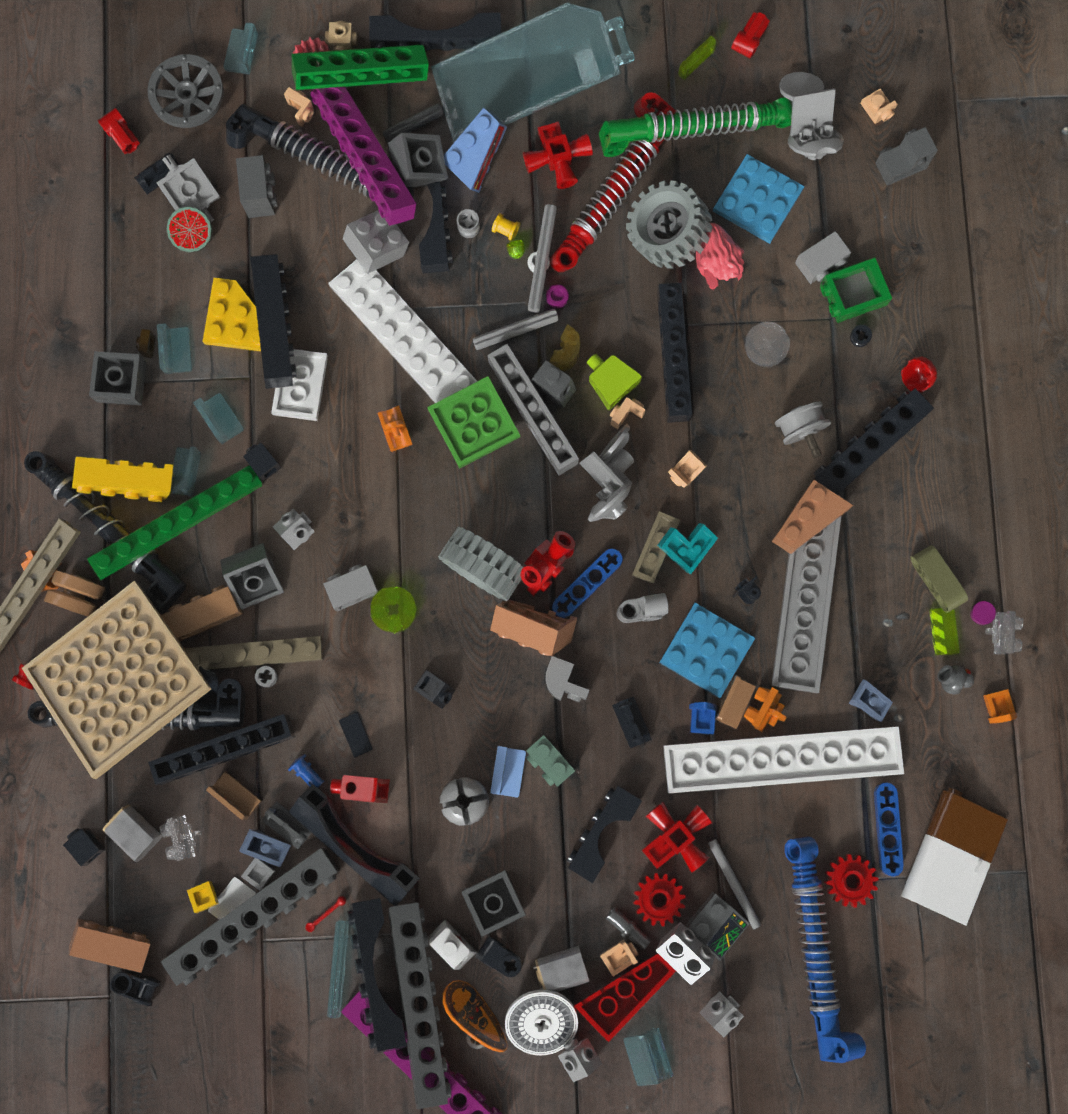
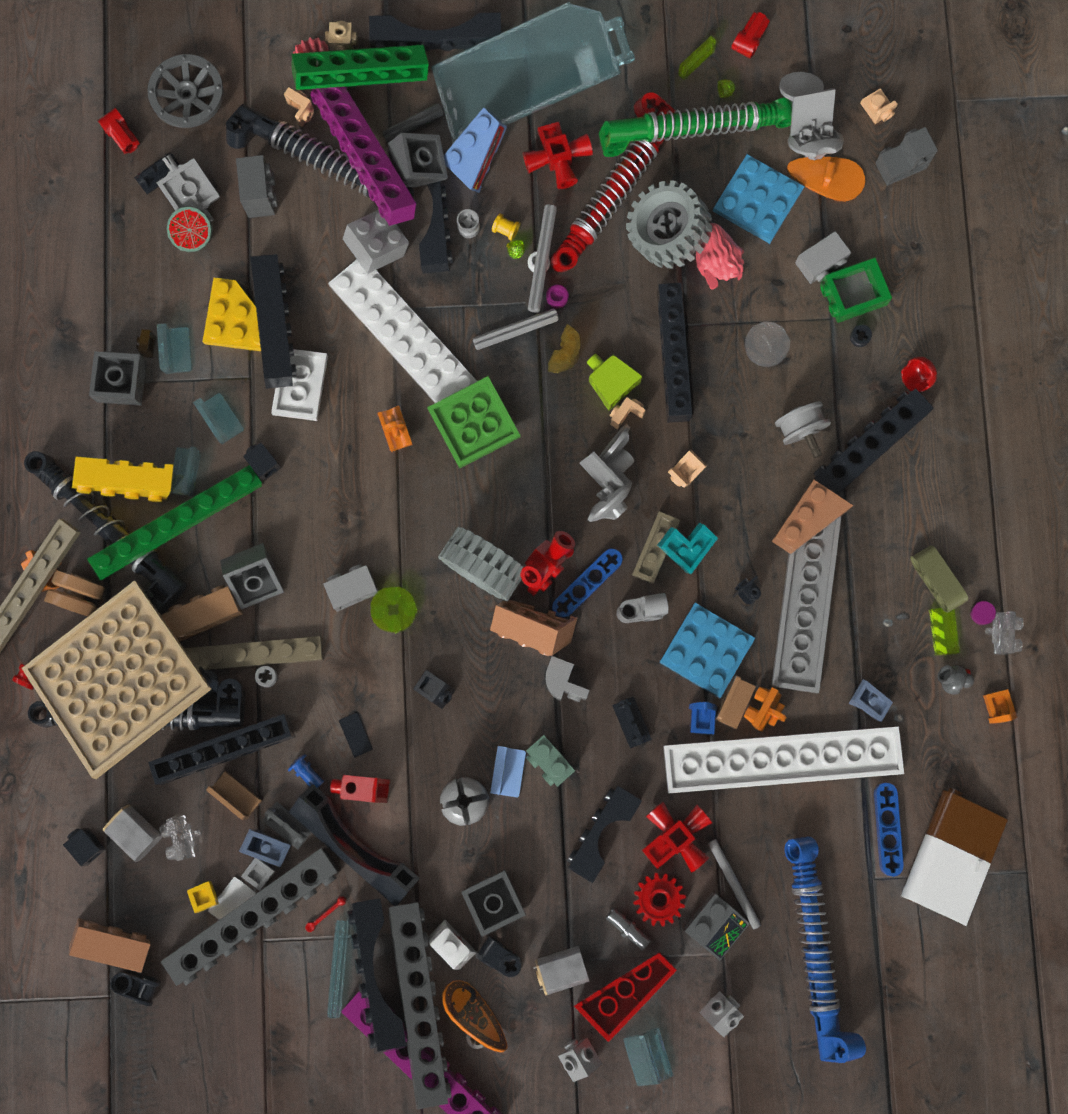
clear light blue panel [223,23,258,75] -> none
light grey brick [273,508,315,550] -> none
light grey brick [488,344,579,476] -> none
piece [505,990,578,1055] -> none
dark grey torso [531,361,576,408] -> none
light nougat bracket [600,940,639,977] -> none
light grey brick [656,922,716,985] -> none
red gear [824,854,879,908] -> none
none -> clear neon green hinge [717,79,735,98]
none -> orange shield [787,156,865,201]

